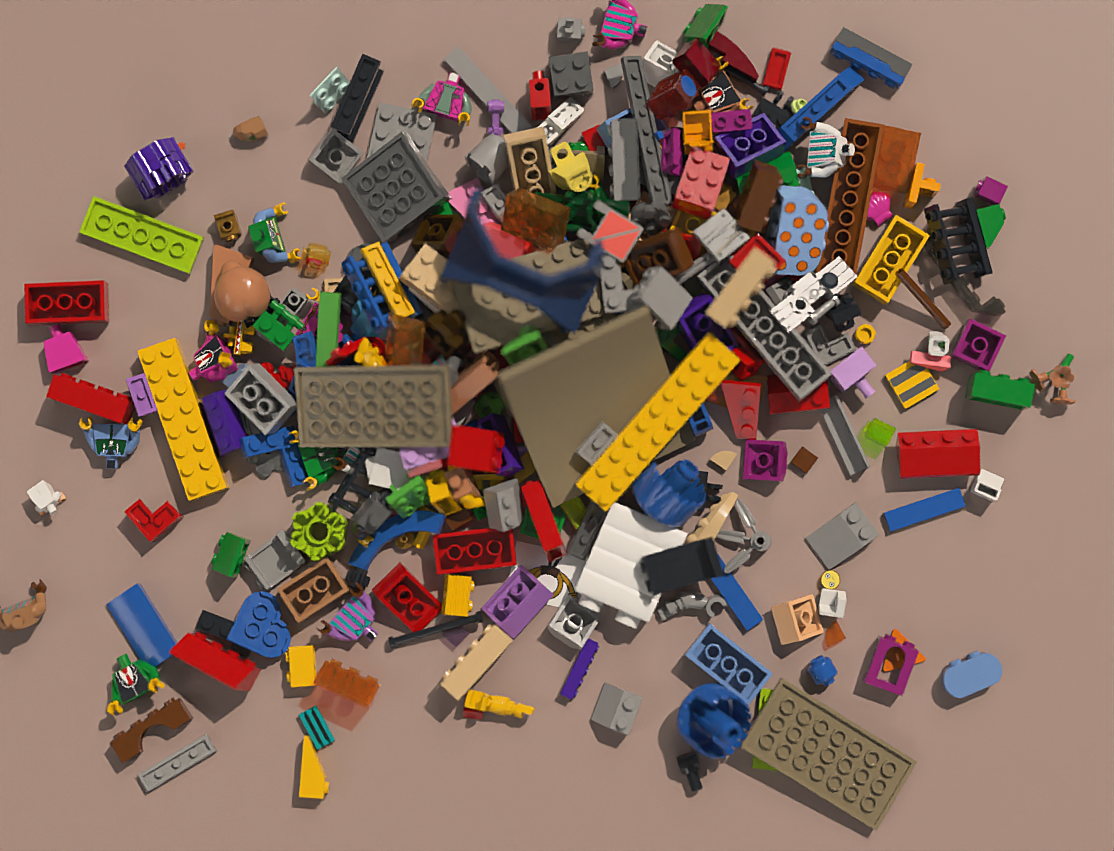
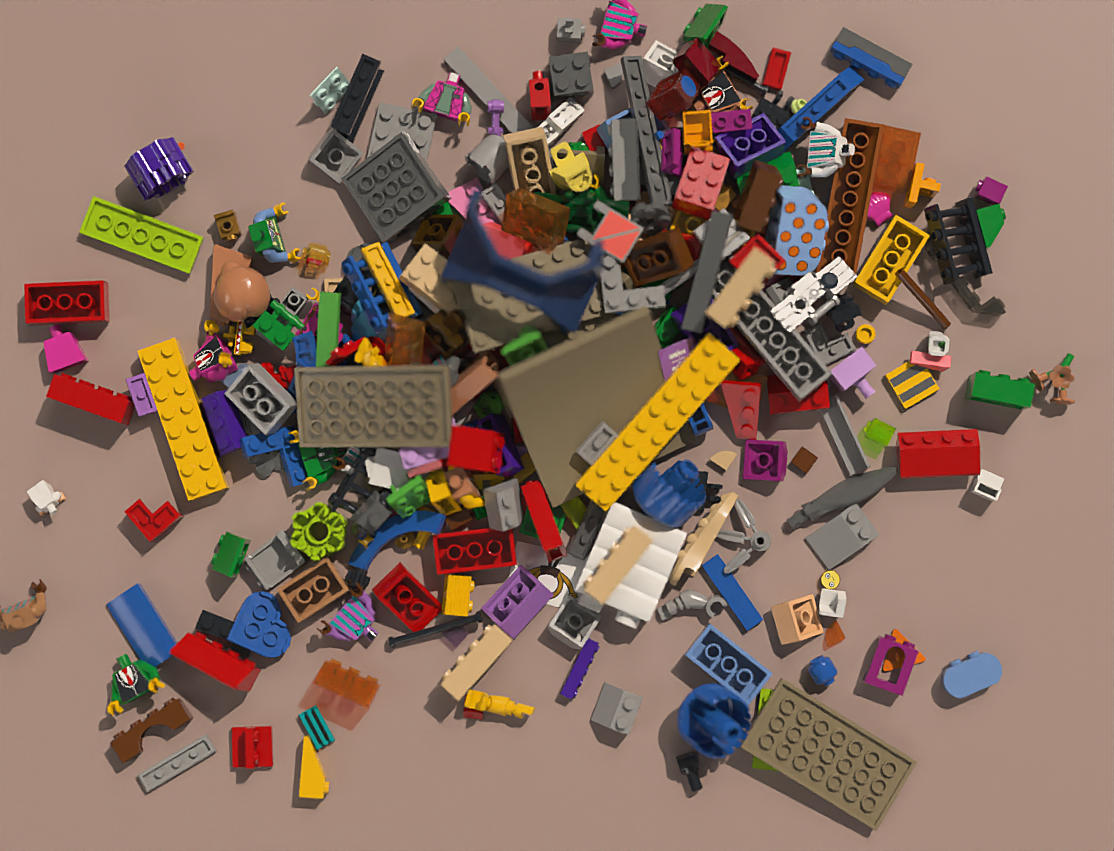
torso [79,416,142,469] -> none
medium nougat rock [233,116,269,142] -> none
yellow brick [286,645,317,687] -> none
light grey panel [630,267,692,330] -> none
black panel [639,536,724,596] -> none
blue tile [883,488,966,532] -> none
magenta brick [950,318,1007,371] -> none
none -> red bracket [232,726,274,769]
none -> tan brick [583,525,654,604]
none -> medium lavender sticker [658,337,694,380]
none -> dark grey tile [682,210,733,333]
none -> dark grey animal [787,467,898,530]

